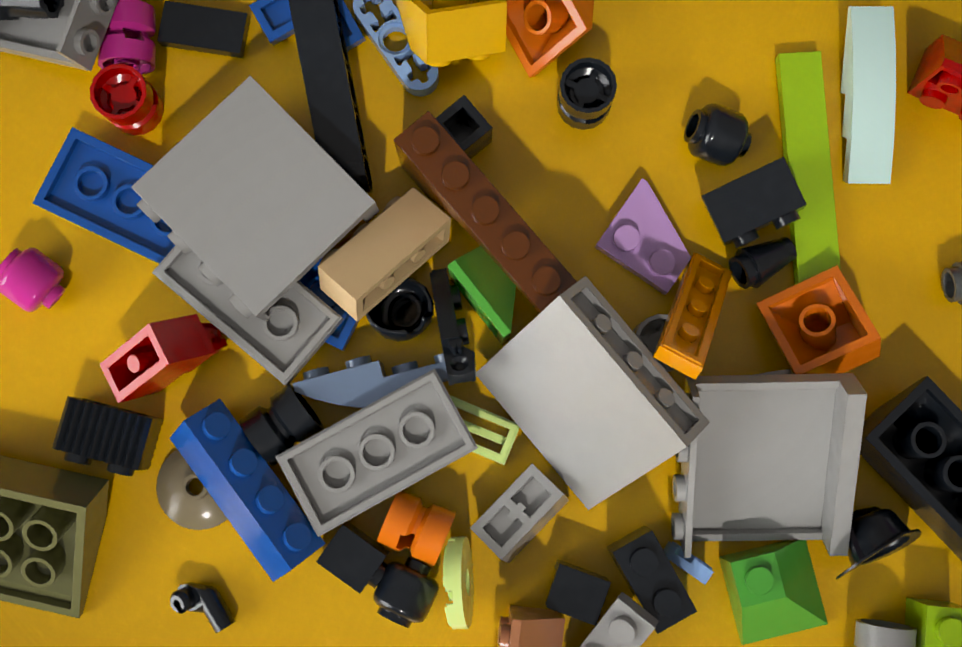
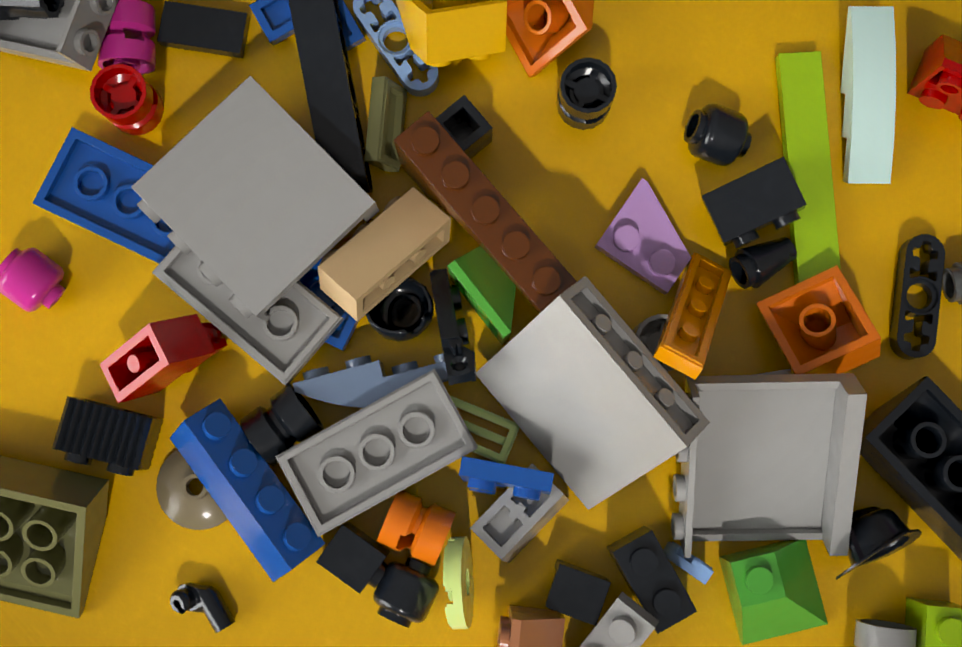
none -> olive tile [364,76,407,172]
none -> blue plate [459,456,554,501]
none -> black beam [889,234,945,359]

